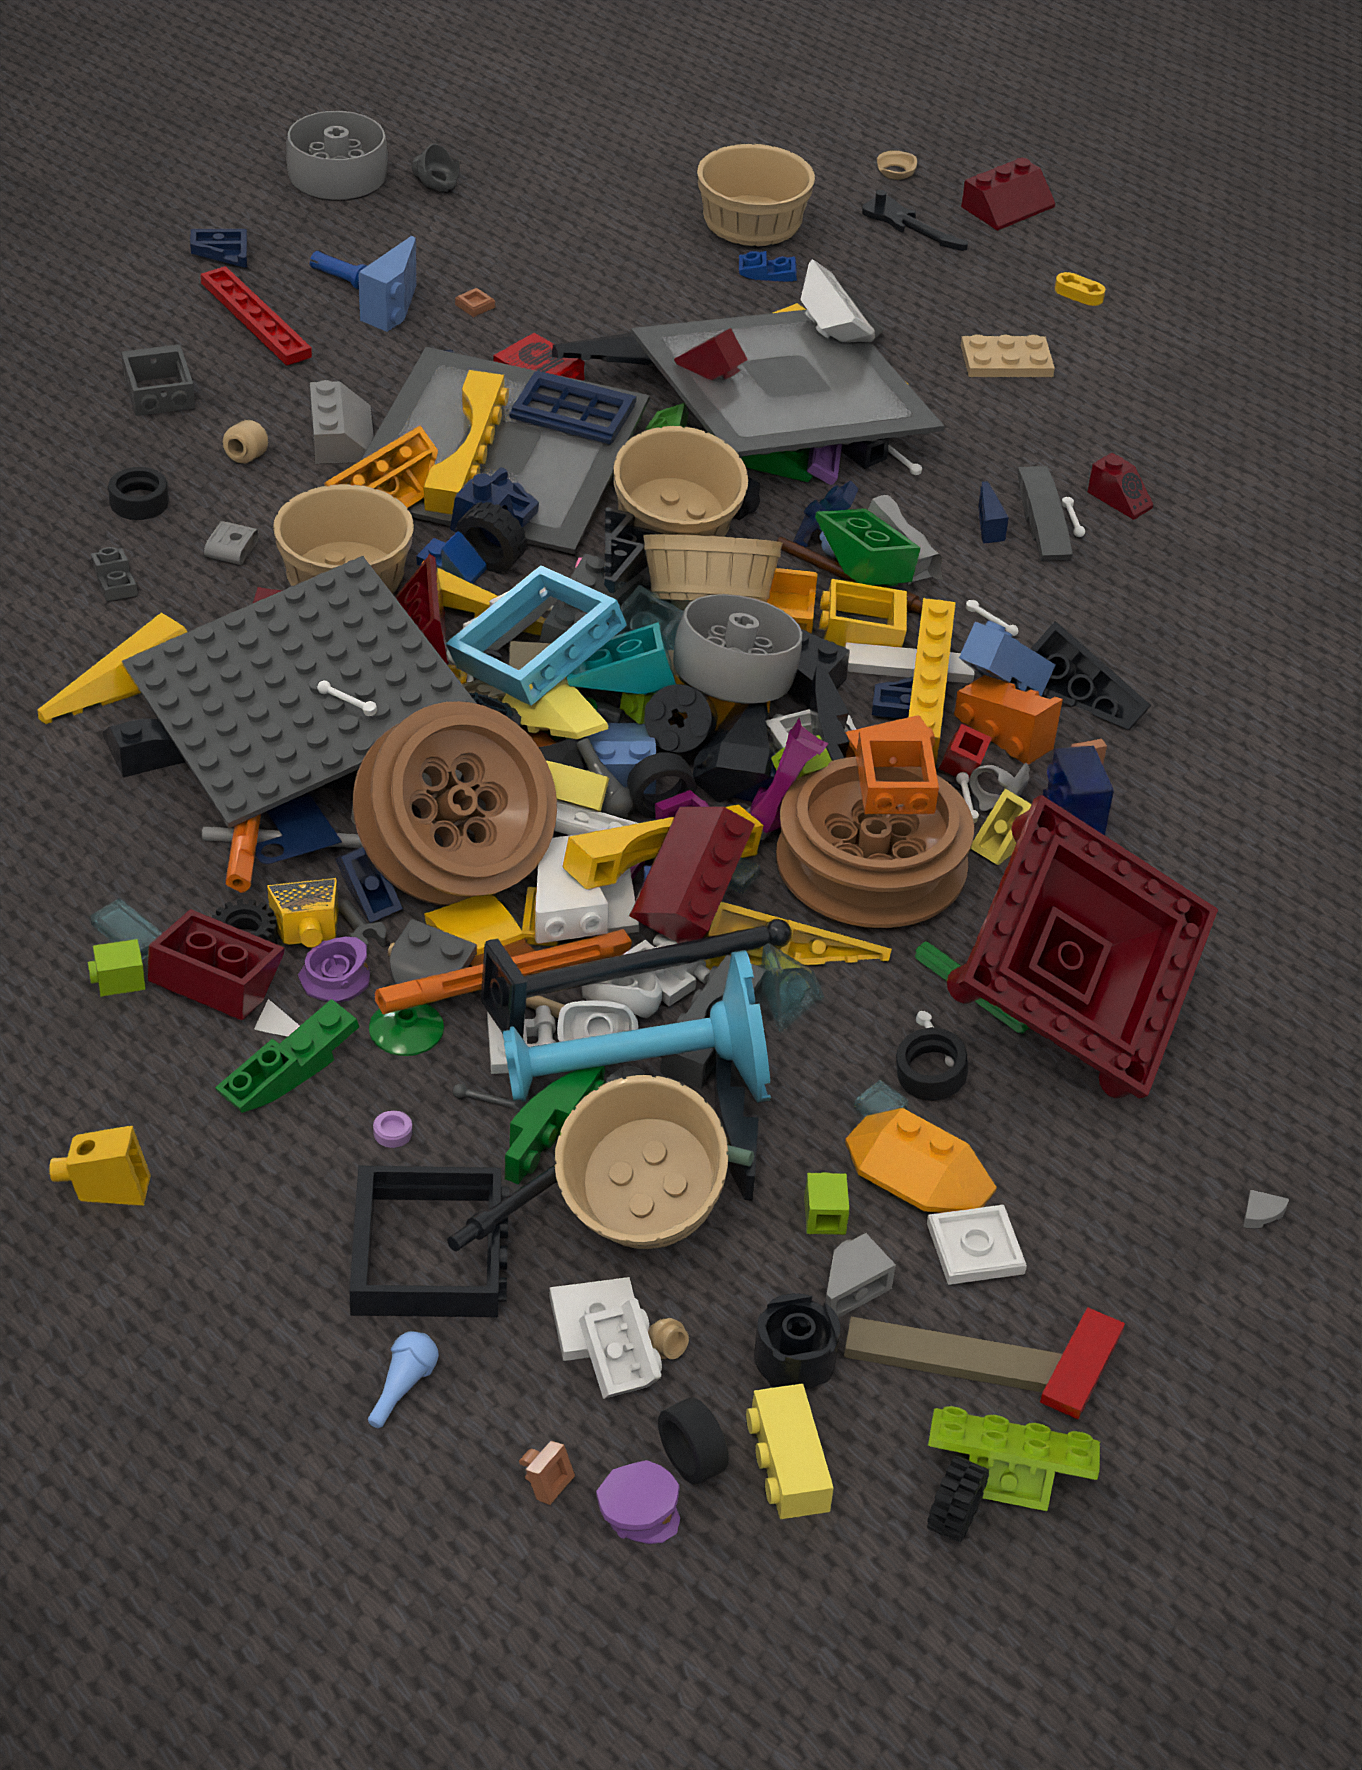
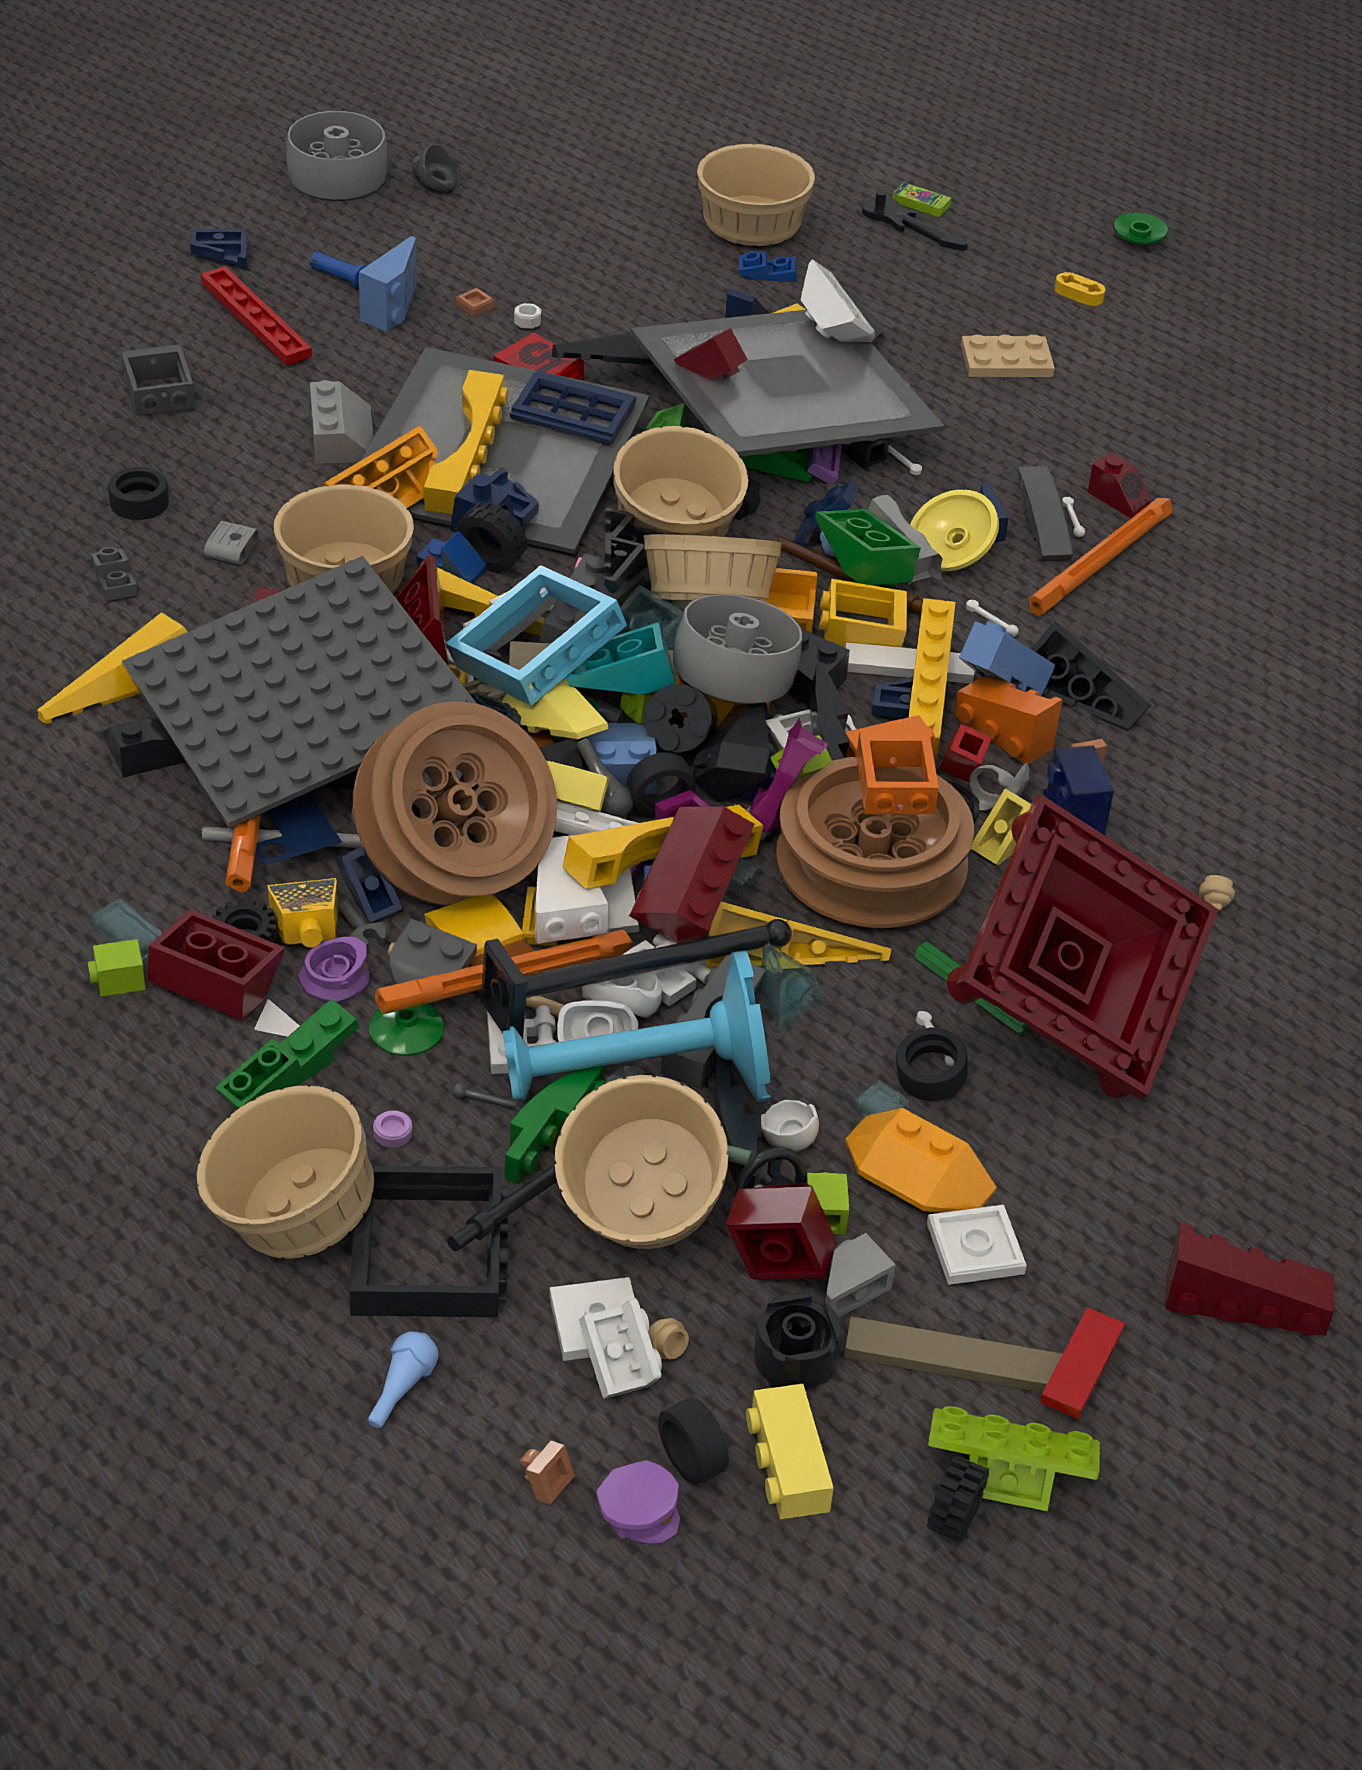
yellow torso [49,1126,151,1206] -> none
tan head [223,420,268,464] -> none
white hinge [317,681,377,716] -> none
tan piece [877,151,917,180] -> none
white hinge [956,772,979,823] -> none
dark red slope [961,157,1055,231] -> none
light grey tile [1243,1190,1289,1228] -> none
none -> tan piece [197,1085,374,1259]
none -> white tile [514,303,541,329]
none -> dark blue slope [725,289,769,318]
none -> dark red piece [726,1147,837,1280]
none -> white hair [761,1100,819,1152]
none -> lime tile [892,182,952,218]
none -> light yellow dish [910,490,999,571]
none -> orange piece [1028,498,1173,616]
none -> green dish [1114,212,1168,244]
none -> dark red wedge [1165,1222,1334,1336]
none -> tan plate [1199,875,1235,911]

